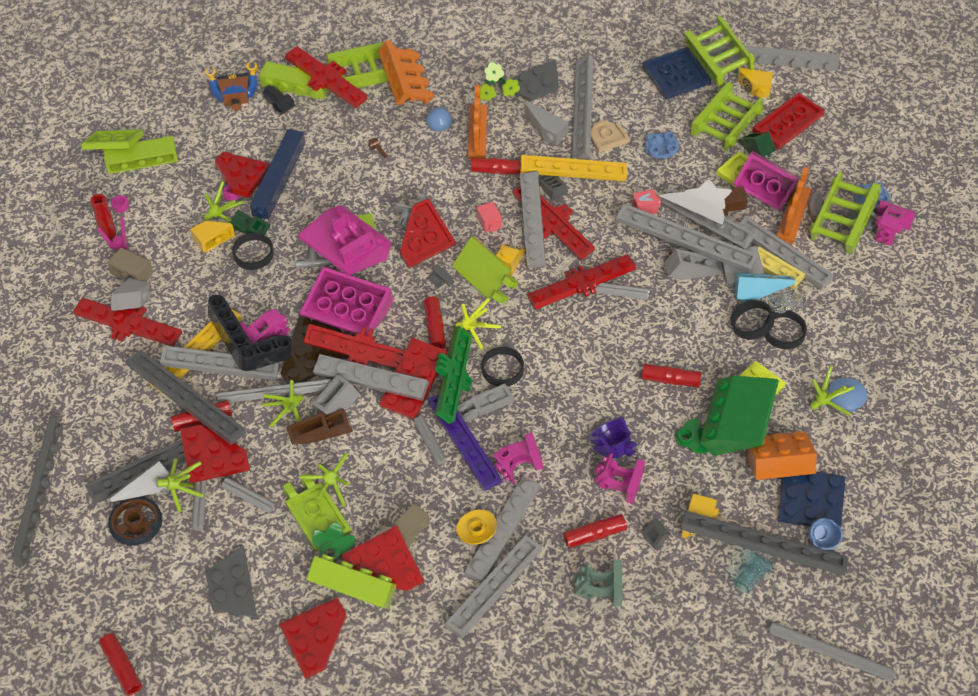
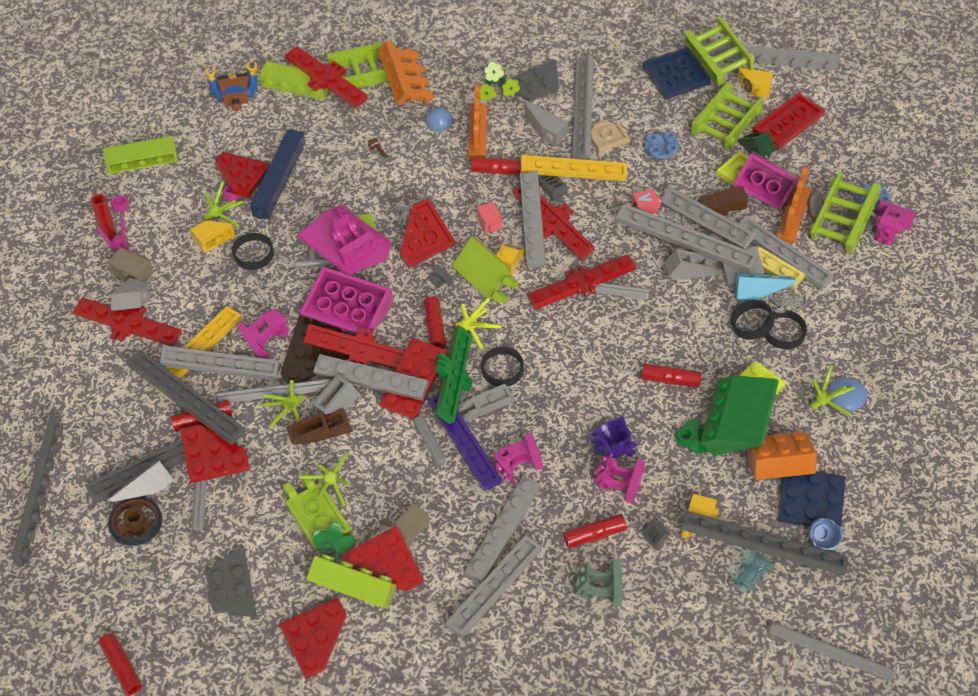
lime tile [81,129,144,150] -> none
lime plant [156,458,204,512] -> none
black beam [208,295,292,371] -> none
light grey axle [222,478,275,513] -> none
dark green slope [230,210,271,235] -> none
black piece [262,85,295,115] -> none
yellow dish [456,510,497,545] -> none
white sticker [660,180,732,224] -> none

